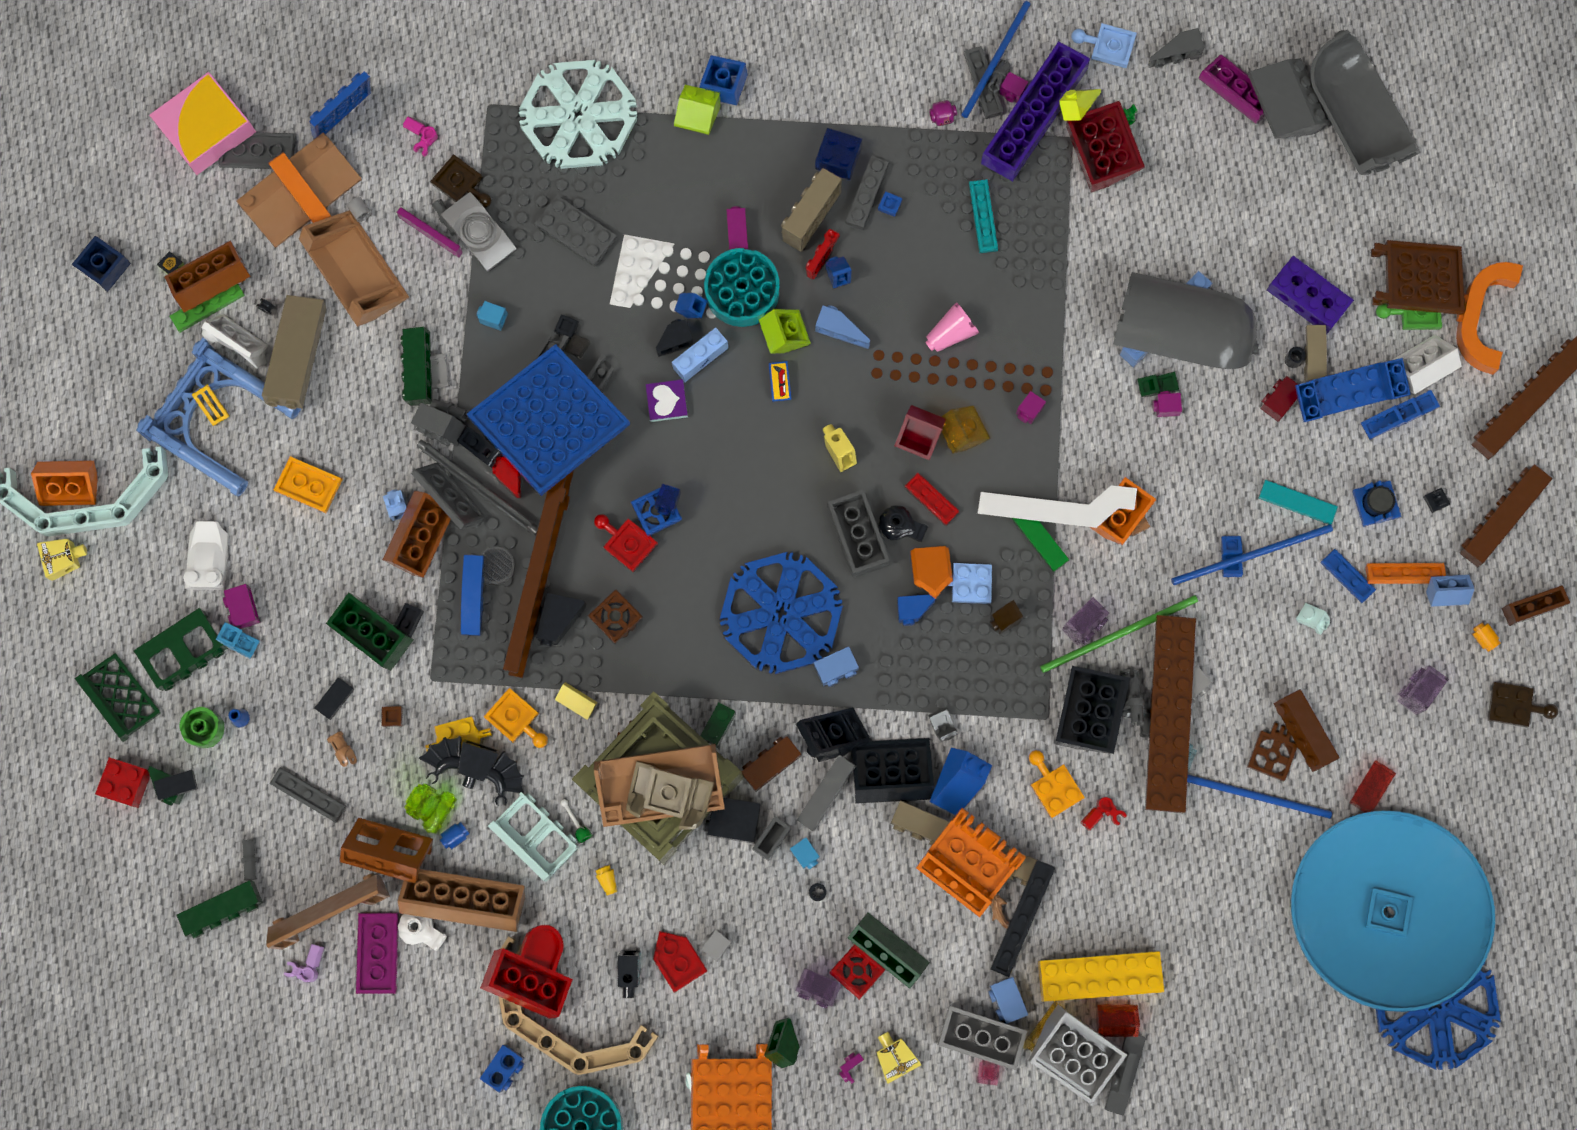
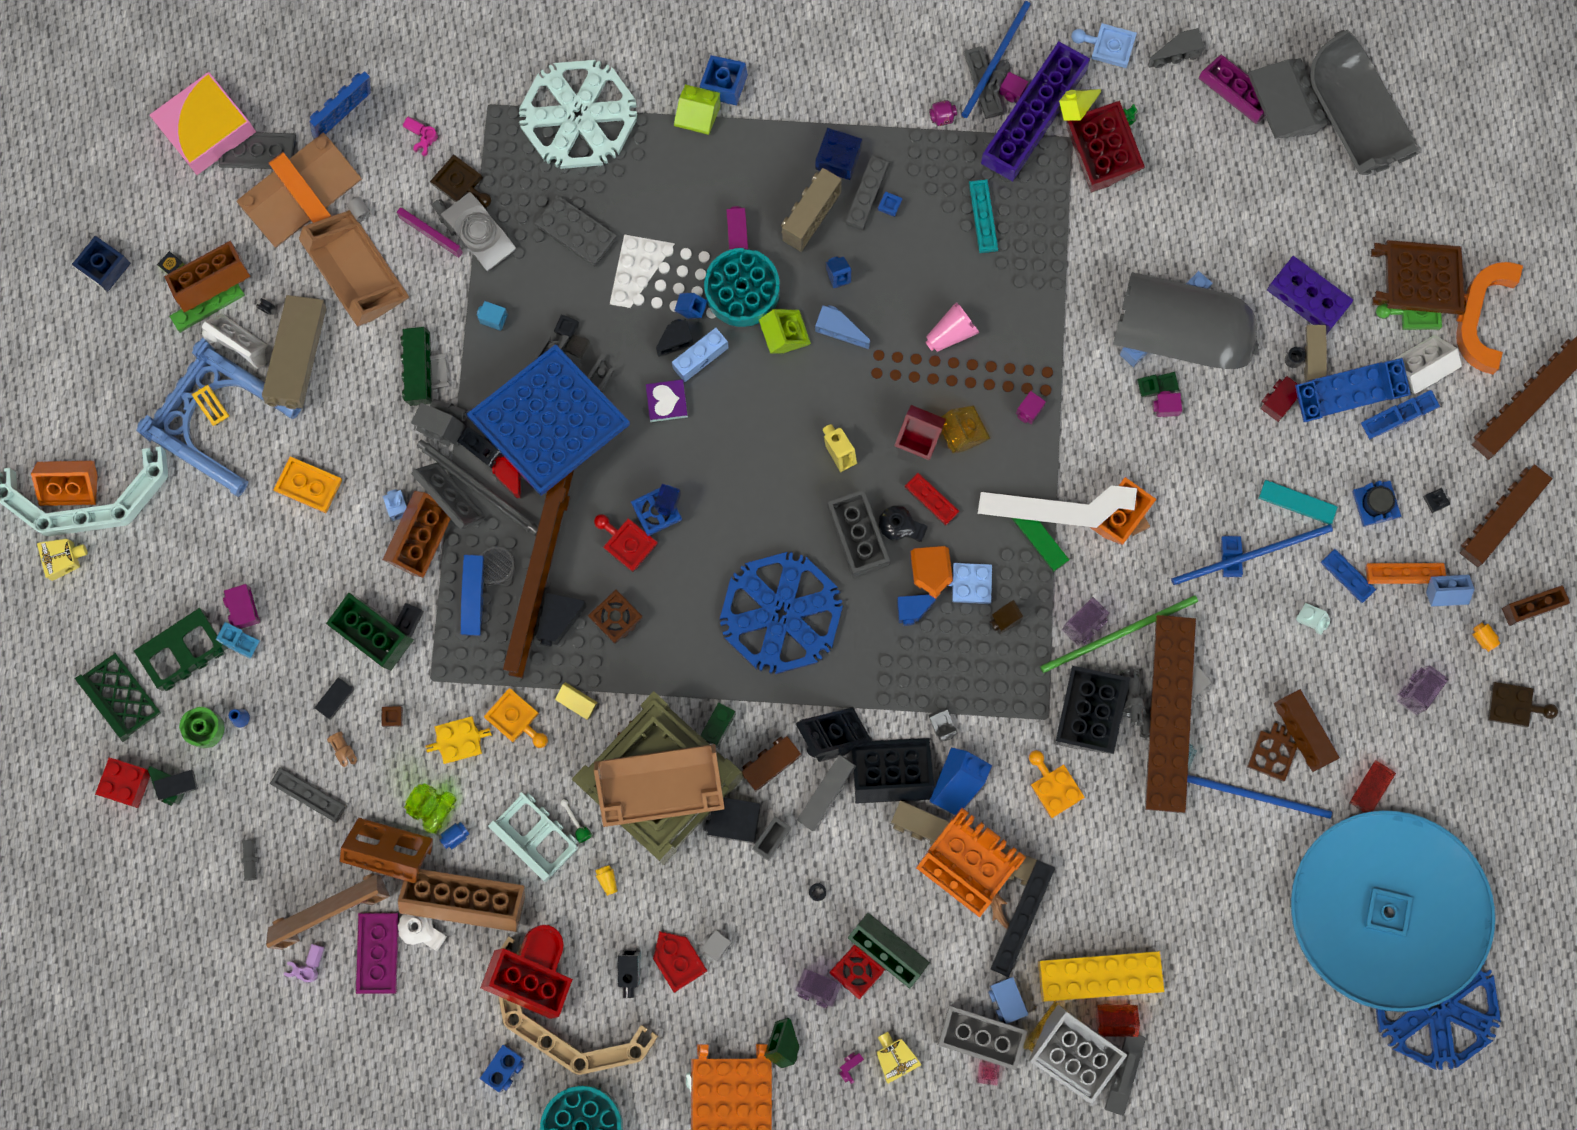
dark green brick [176,880,263,939] -> none
white slope [183,521,229,590] -> none
black torso [419,736,524,806] -> none
dark tan piece [626,761,715,830] -> none
slope [769,361,791,402] -> none
dark azure brick [790,838,820,870] -> none
red hinge [805,229,840,280] -> none
medium blue brick [814,647,859,687] -> none
red bar [1080,797,1127,831] -> none

